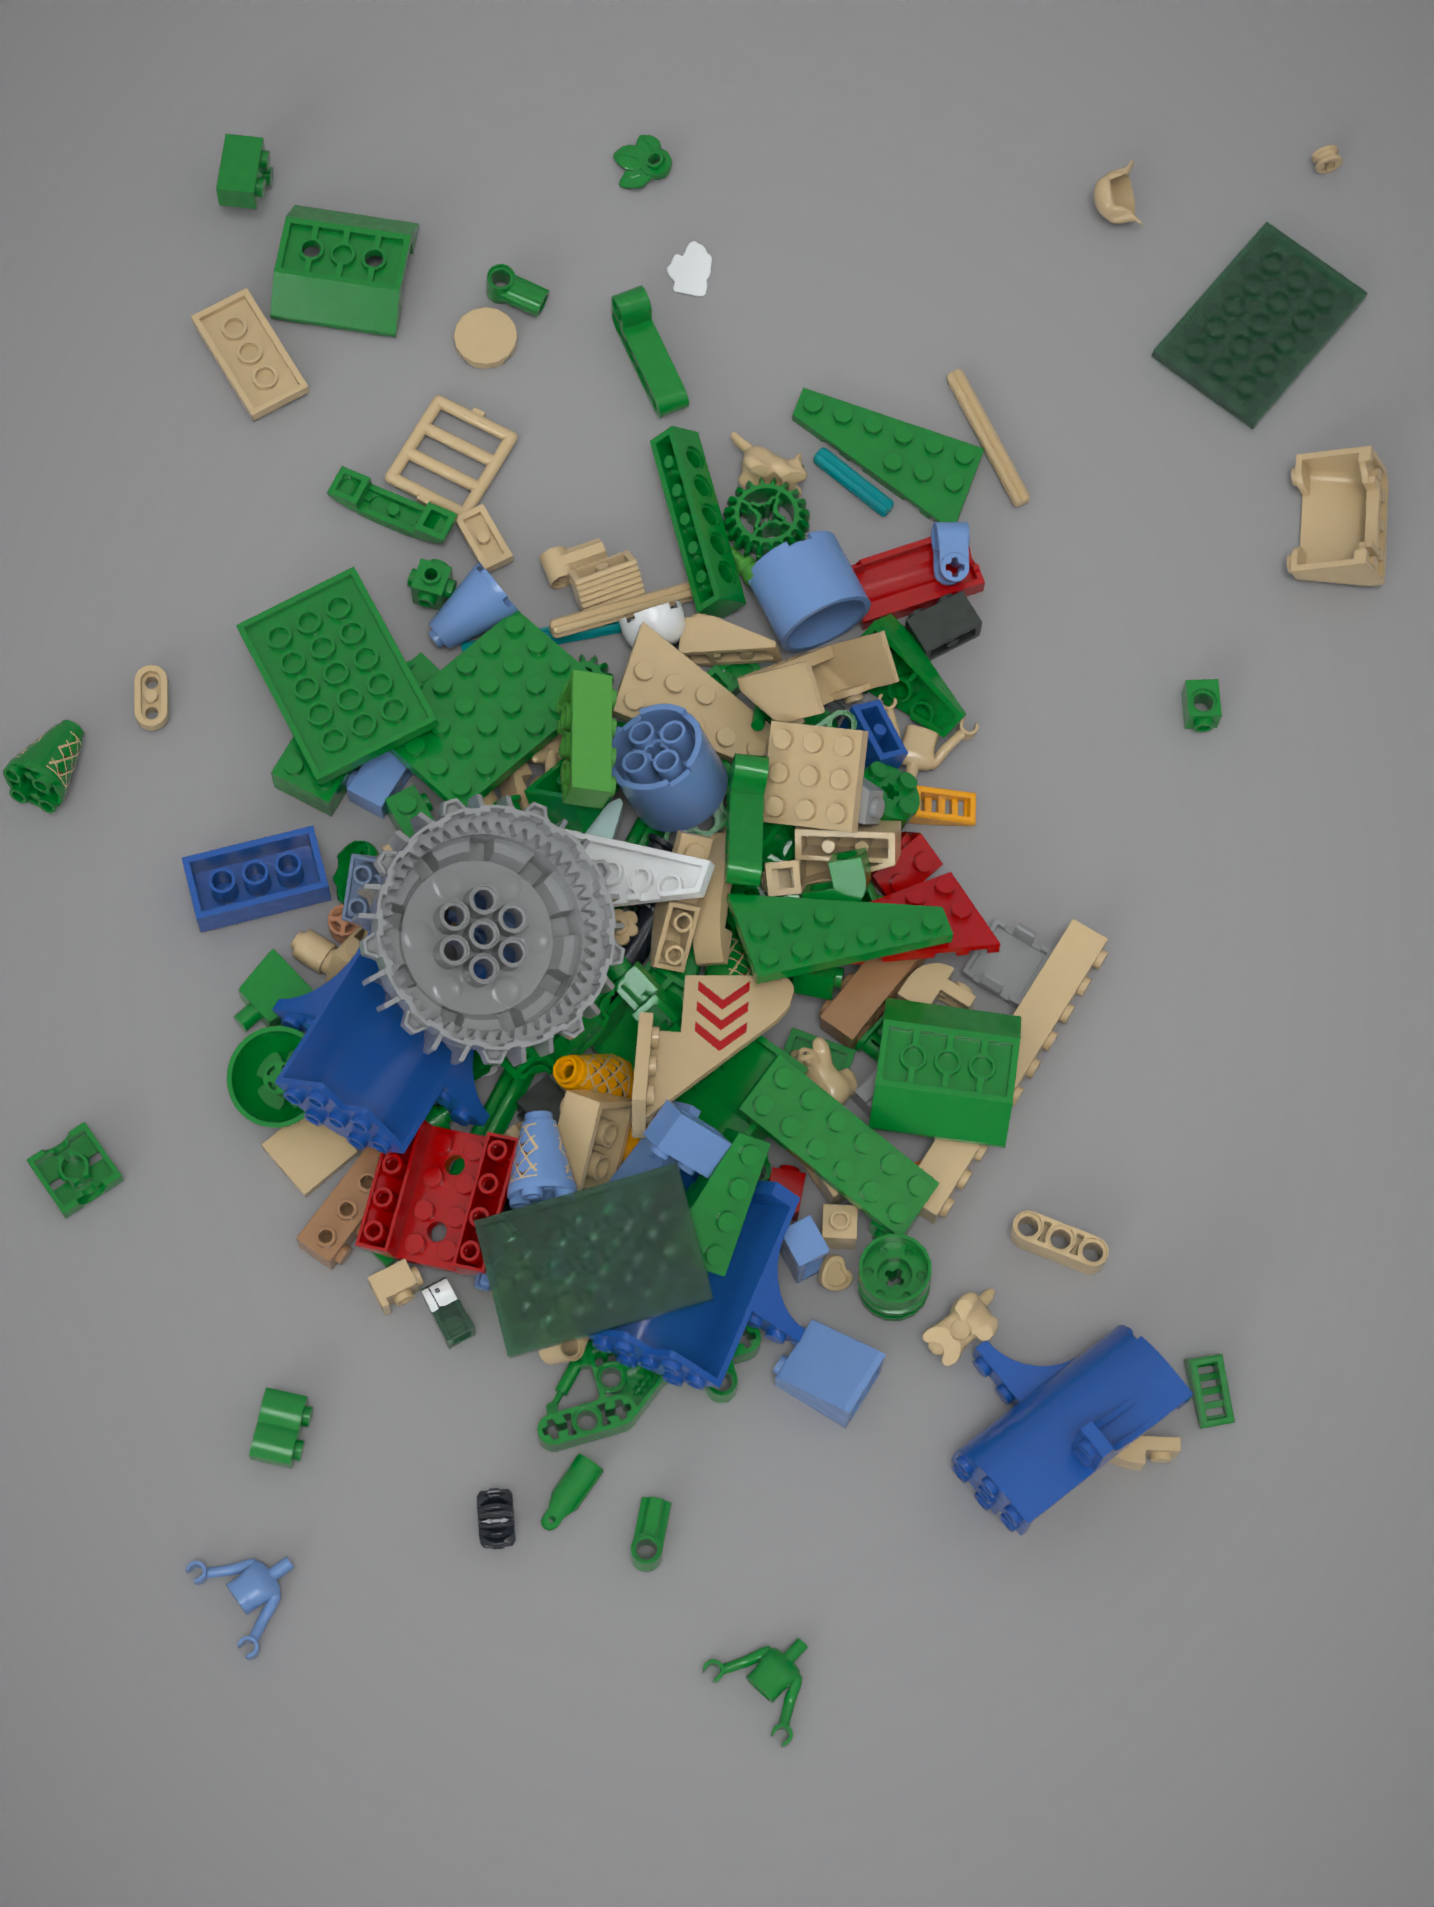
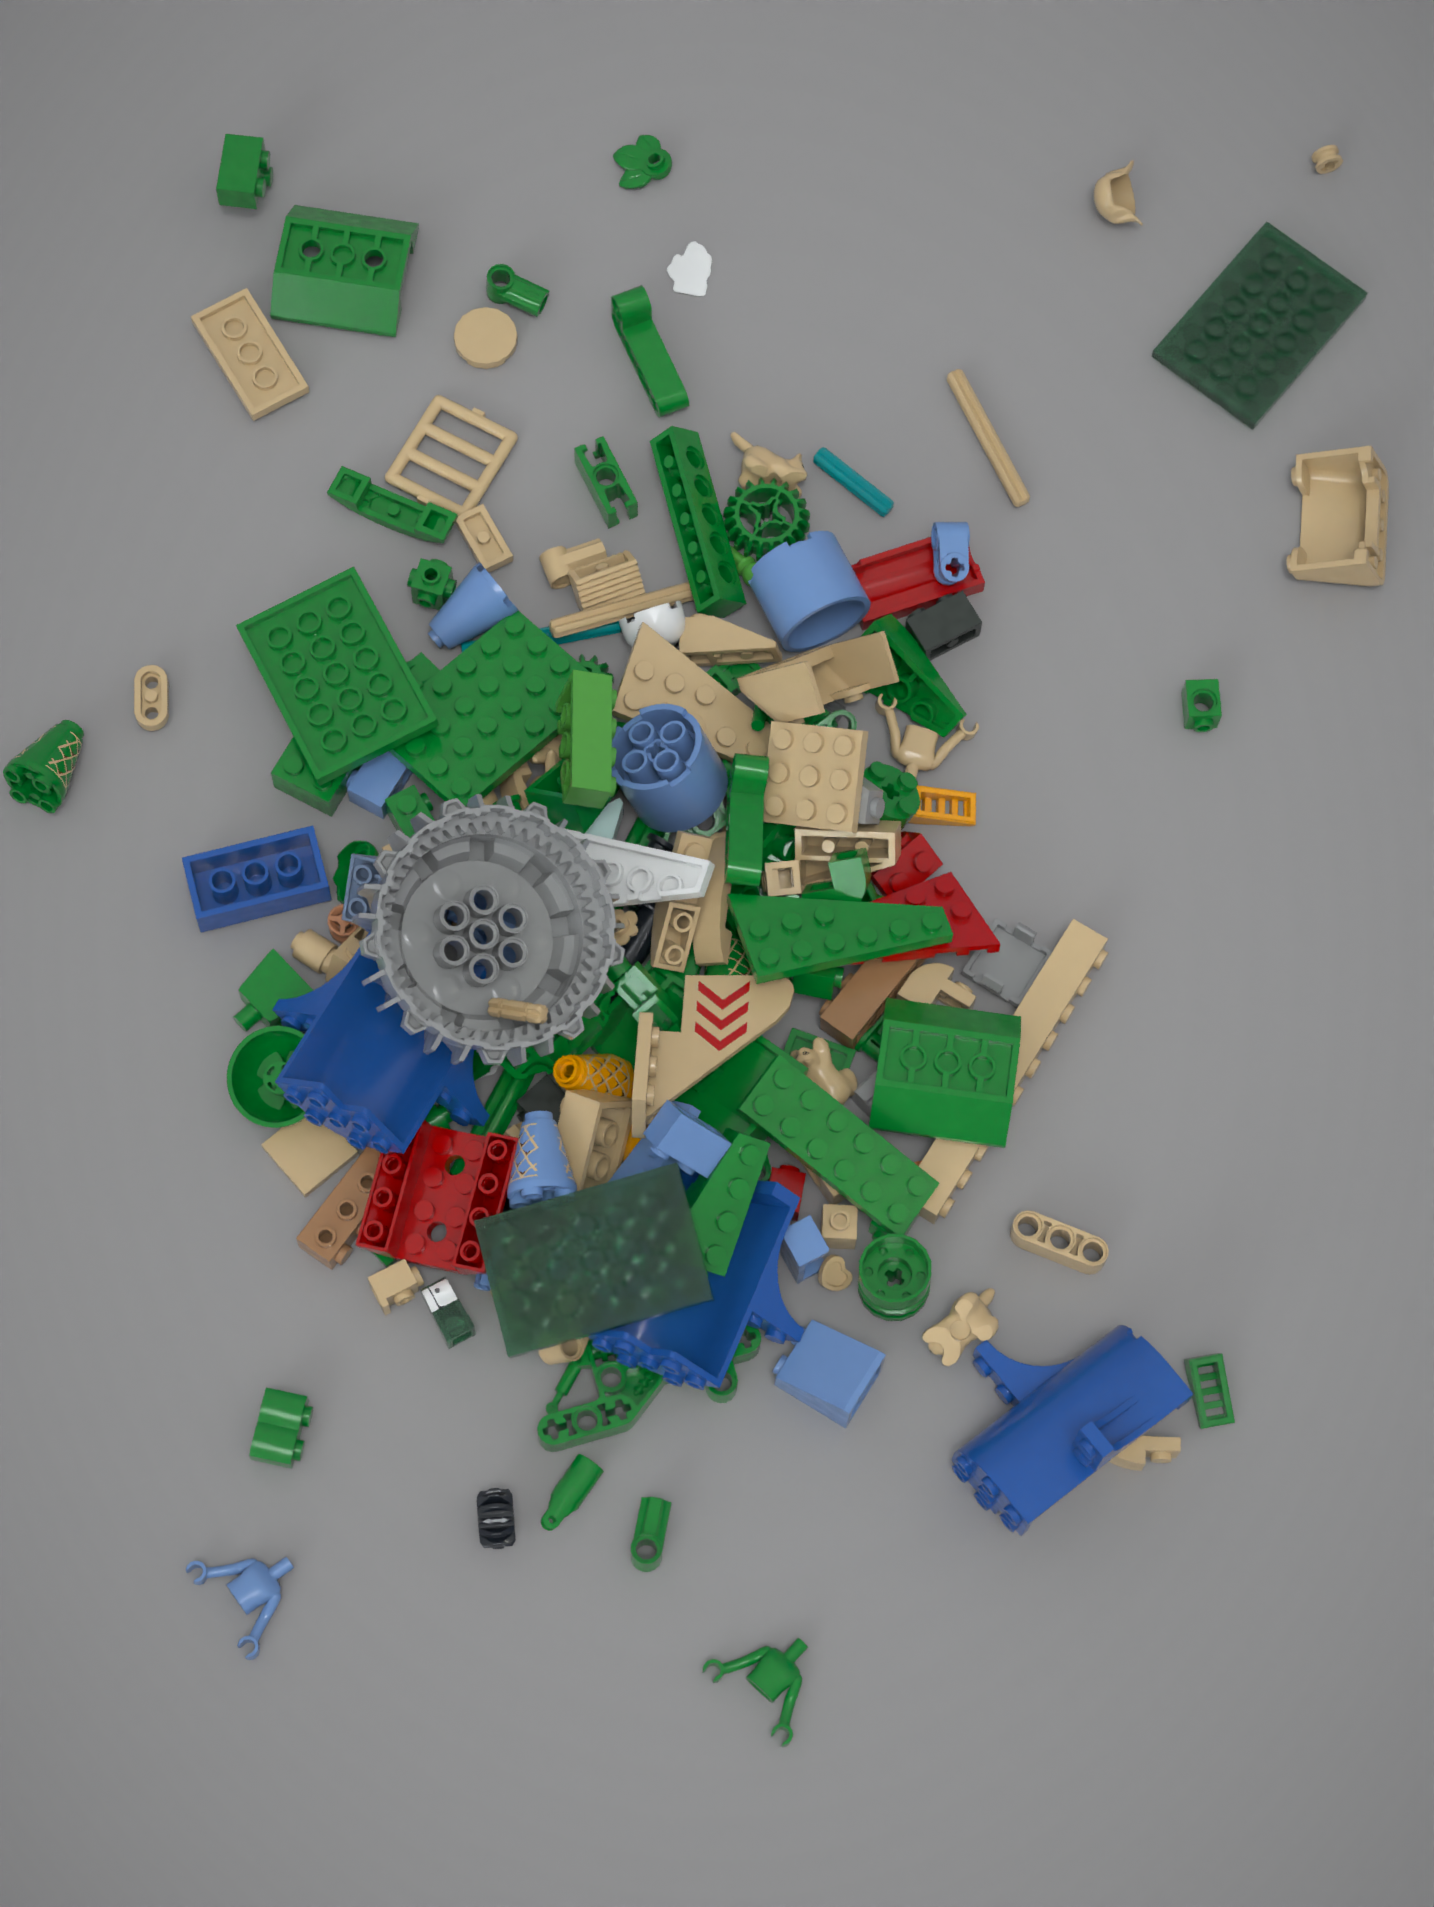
green brick [26,1122,124,1219] -> none
green wing [792,388,984,522] -> none
blue brick [839,699,908,770] -> none
none -> tan axle [487,998,548,1024]
none -> green piece [574,436,638,529]

